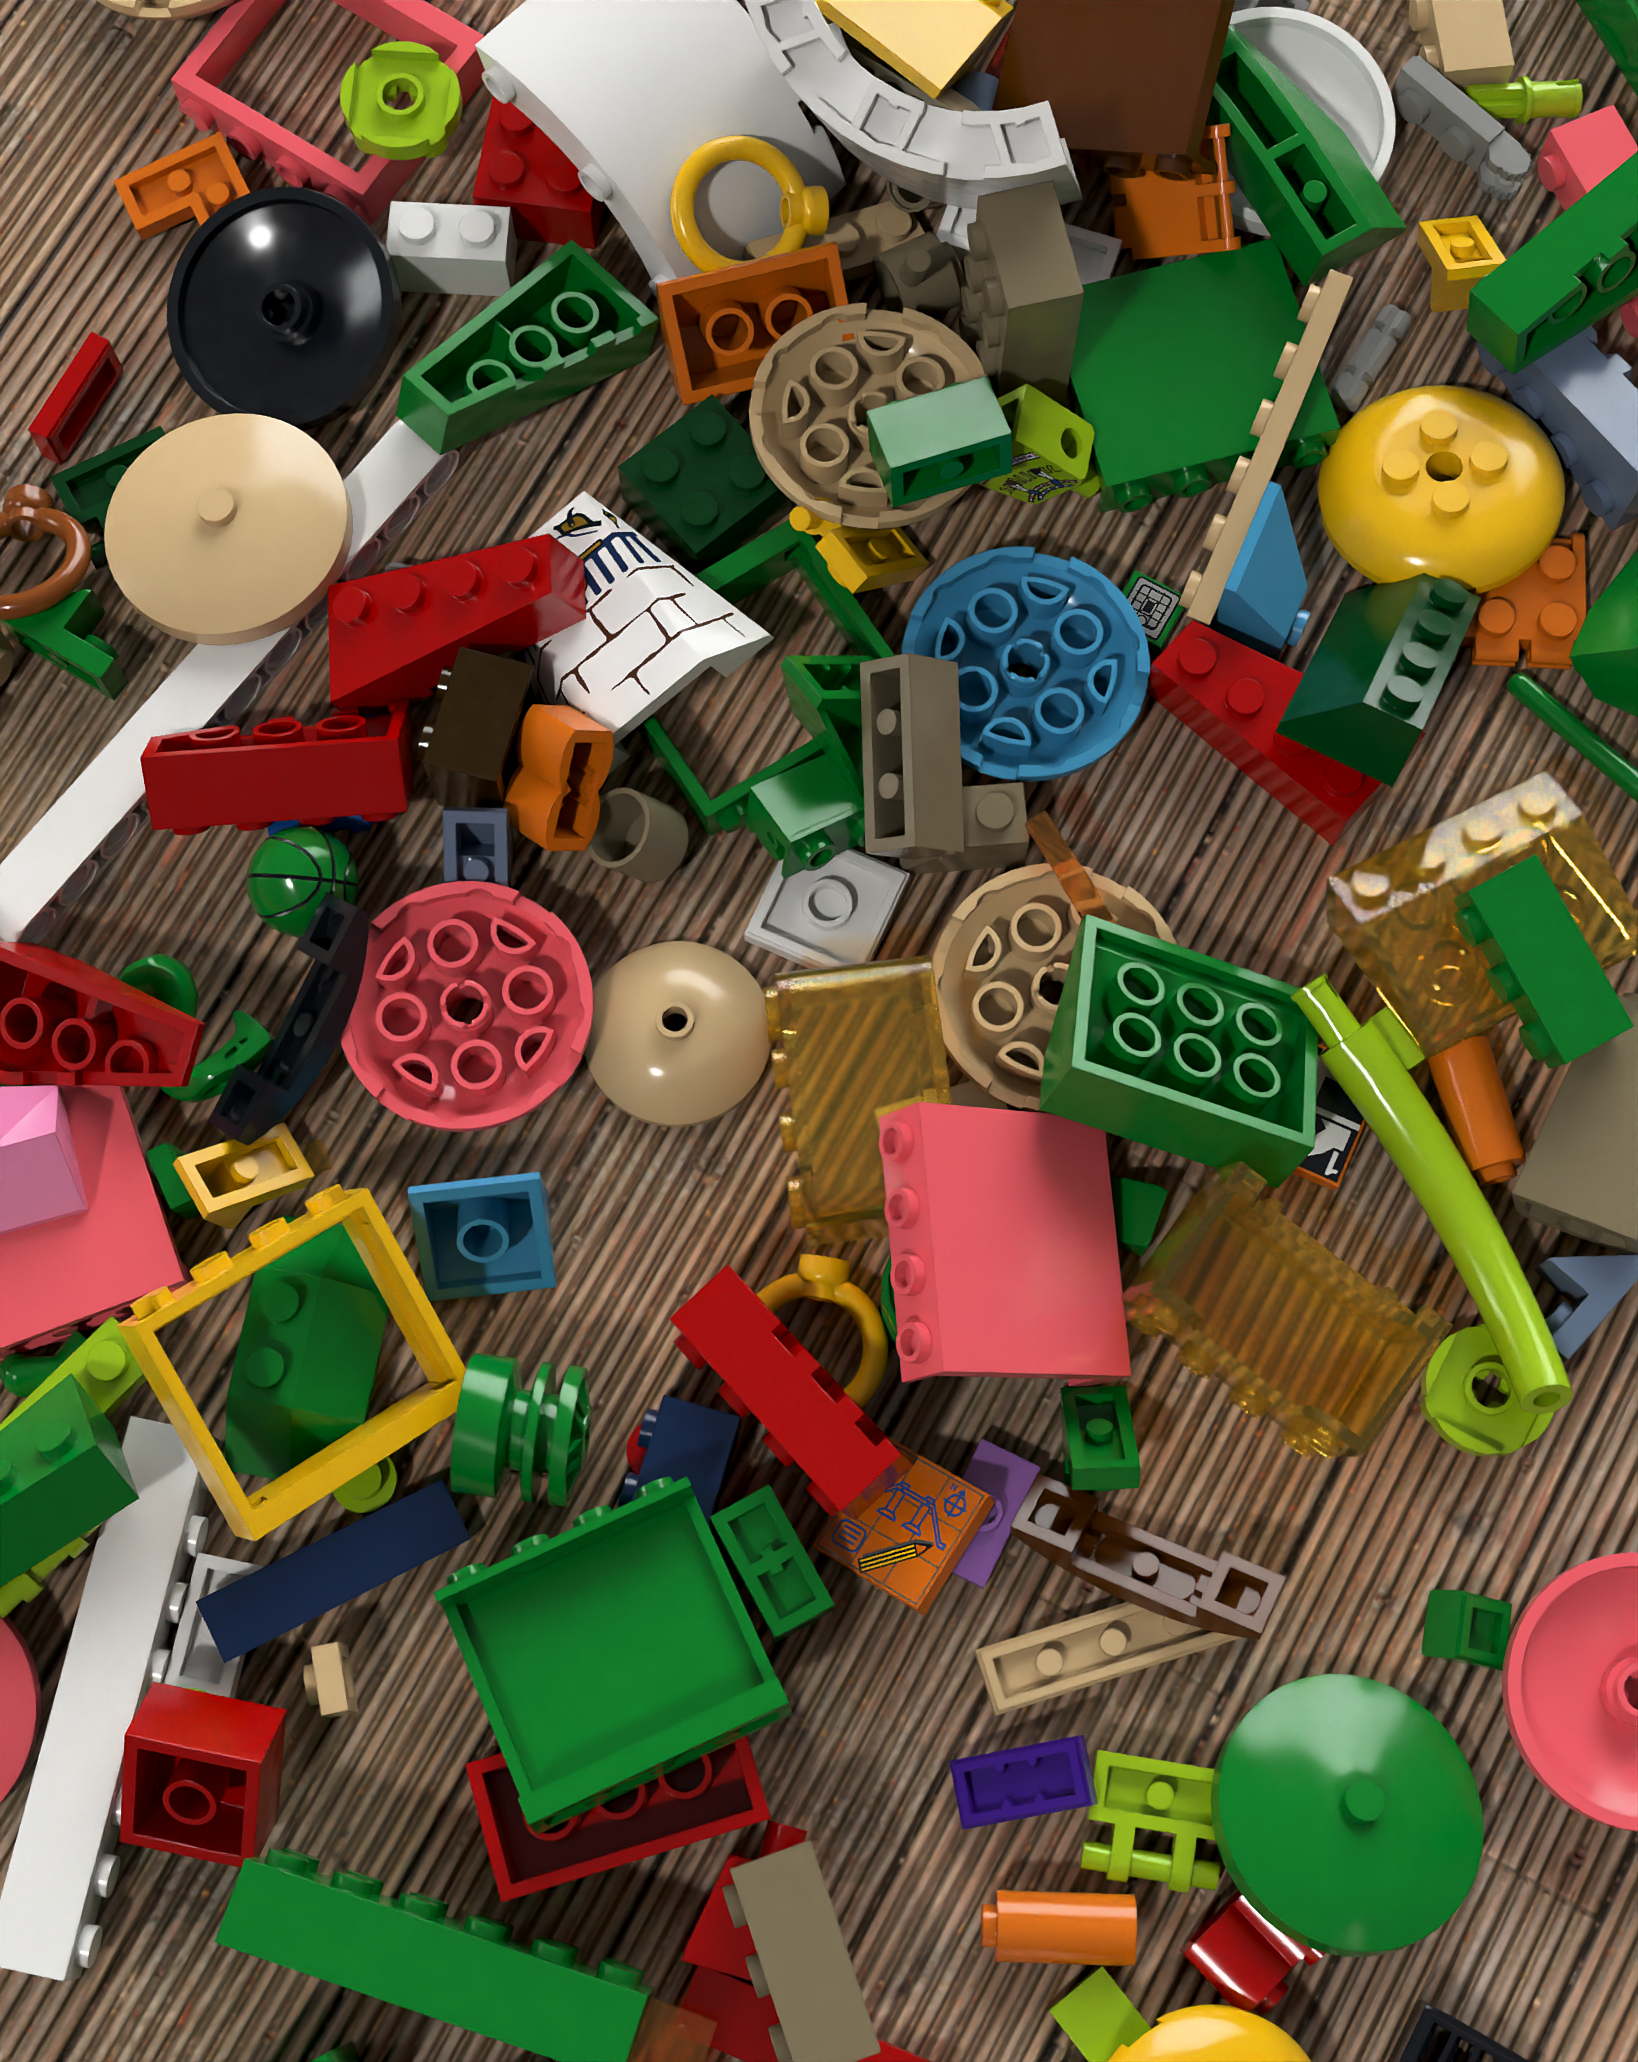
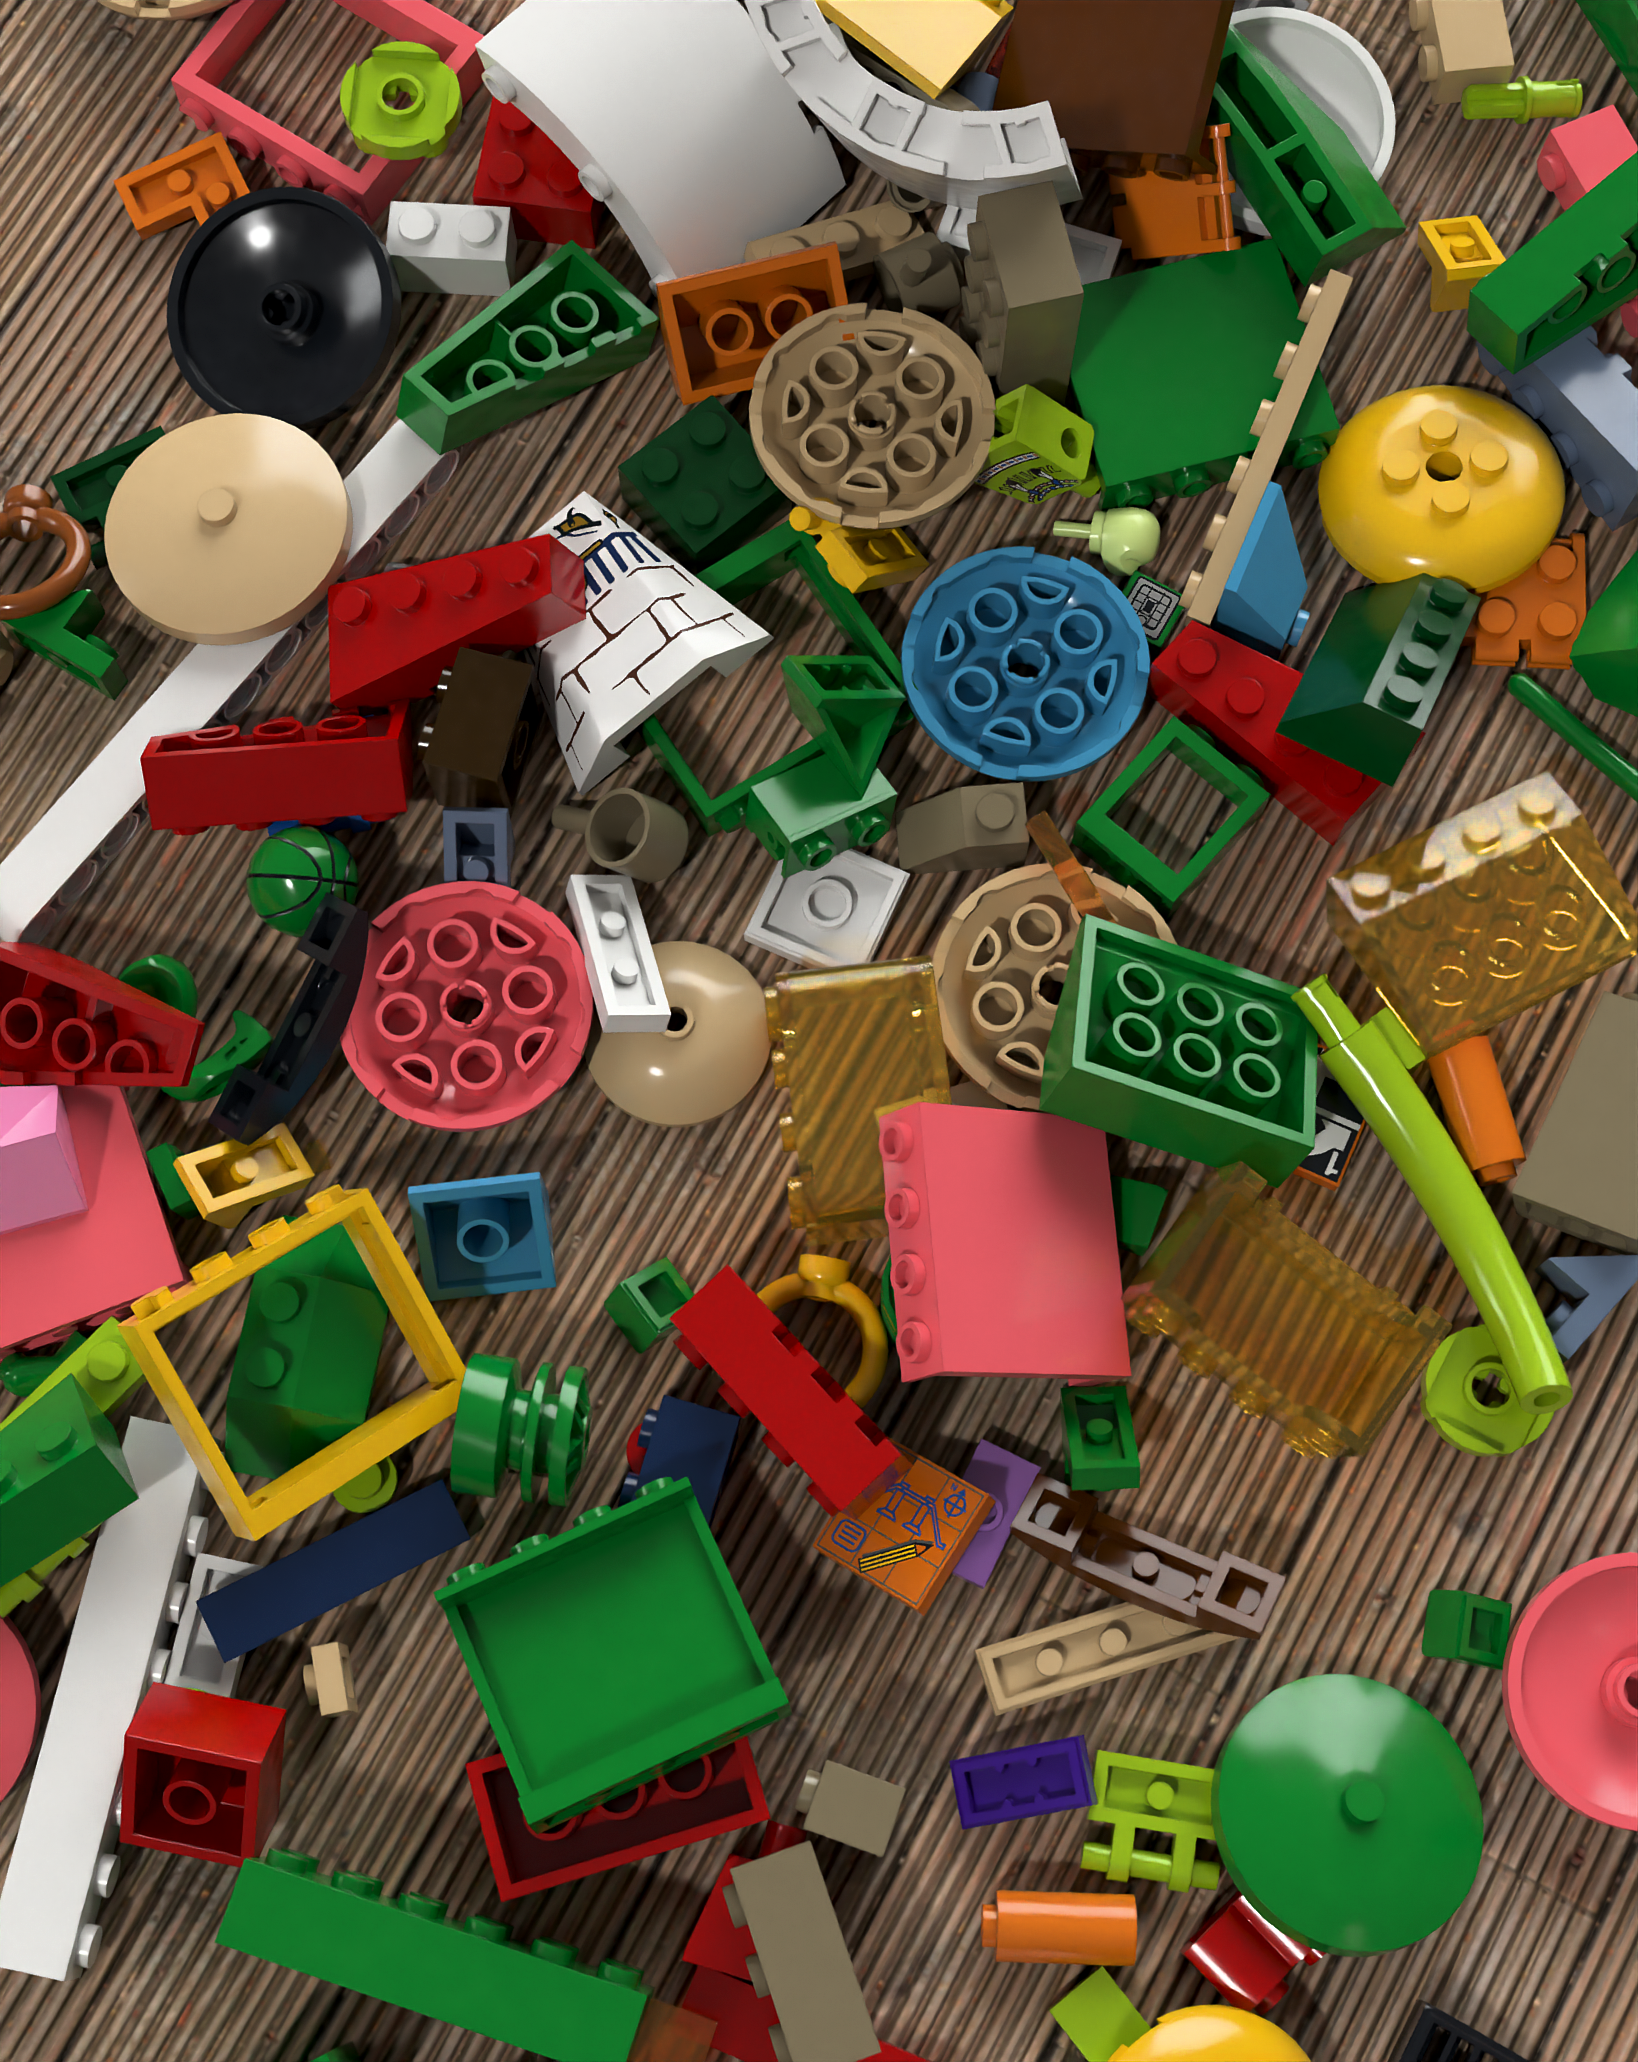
red tile [28,331,123,465] -> none
orange brick [504,704,614,851] -> none
yellow piece [670,135,829,272] -> none
green hinge [710,1484,835,1643] -> none
dark tan brick [860,653,964,860] -> none
brick [867,376,1012,508] -> none
light grey axle [1329,304,1411,413] -> none
light grey hinge [1391,55,1532,202] -> none
green brick [1453,854,1634,1069] -> none
none -> white plate [565,875,671,1033]
none -> green slope [604,1256,695,1354]
none -> dark tan brick [795,1759,906,1857]
none -> yellowish green piece [1053,507,1161,576]
none -> green window [1071,716,1271,921]

